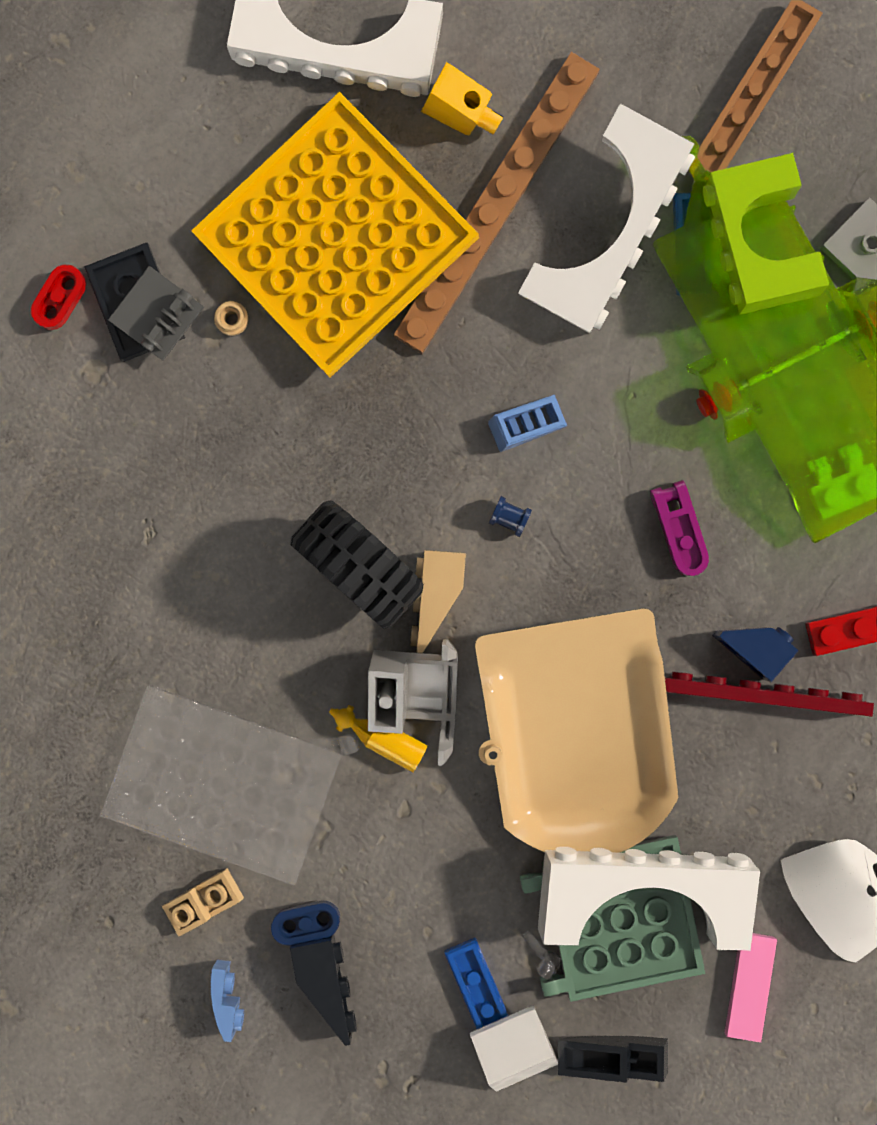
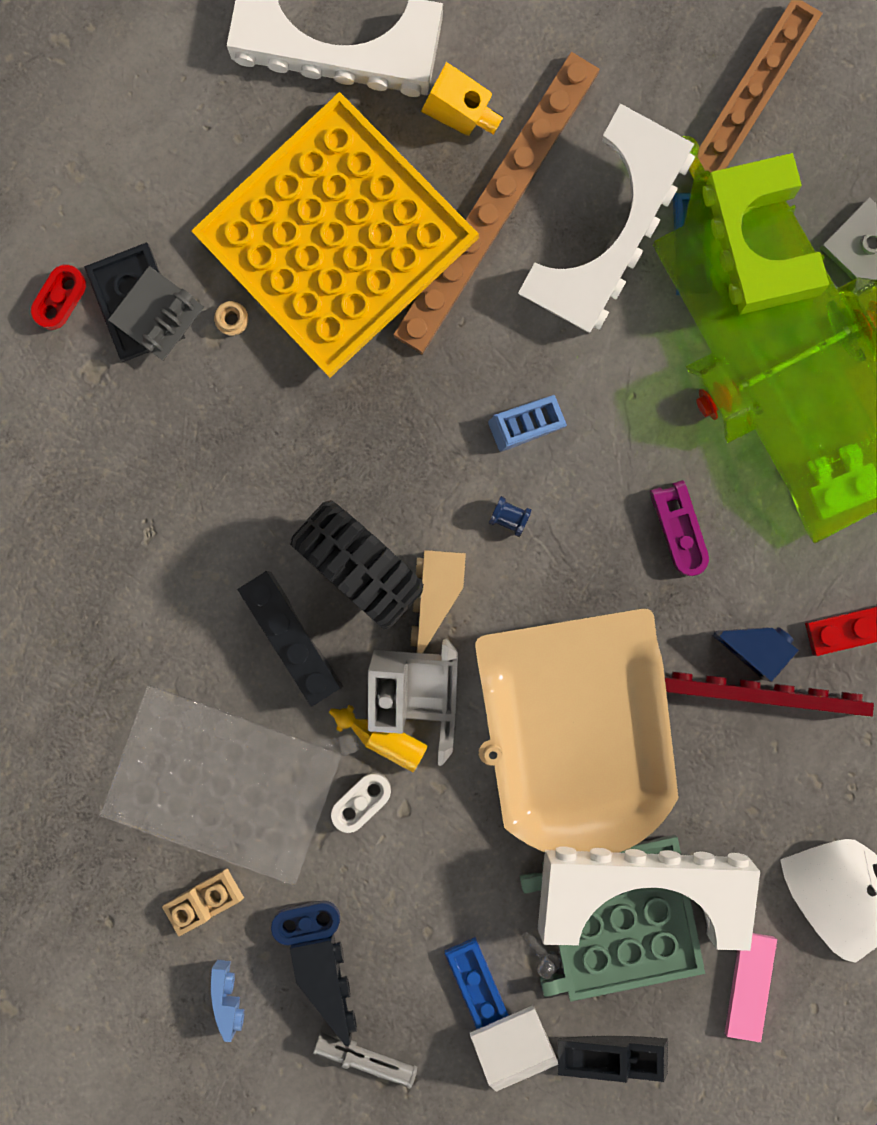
none -> black arch [237,571,343,707]
none -> light grey pin [312,1032,417,1089]
none -> white plate [331,773,391,833]

